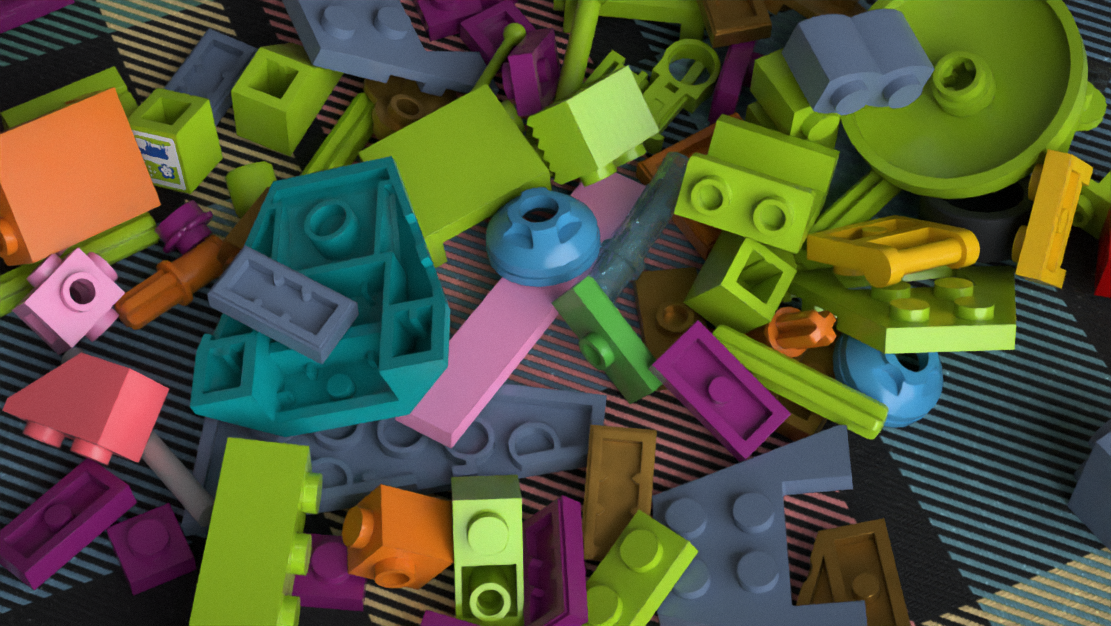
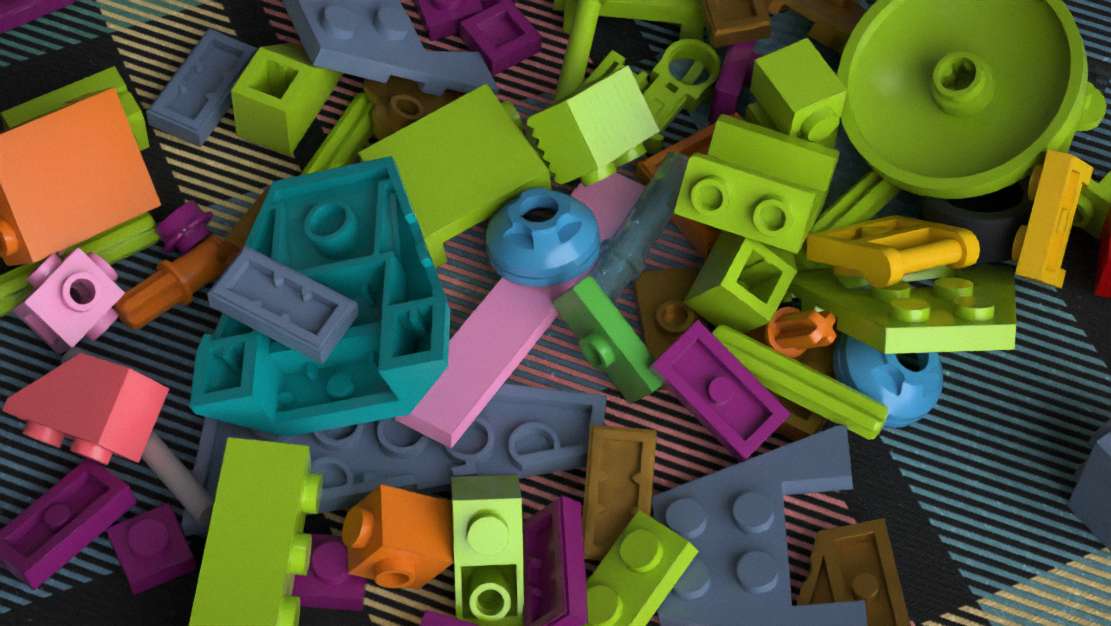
lime brick [127,88,223,194] -> none
lime piece [225,161,277,218] -> none
lime hinge [470,23,527,92] -> none
magenta plate [502,28,561,116] -> none
sand blue brick [781,9,935,115] -> none

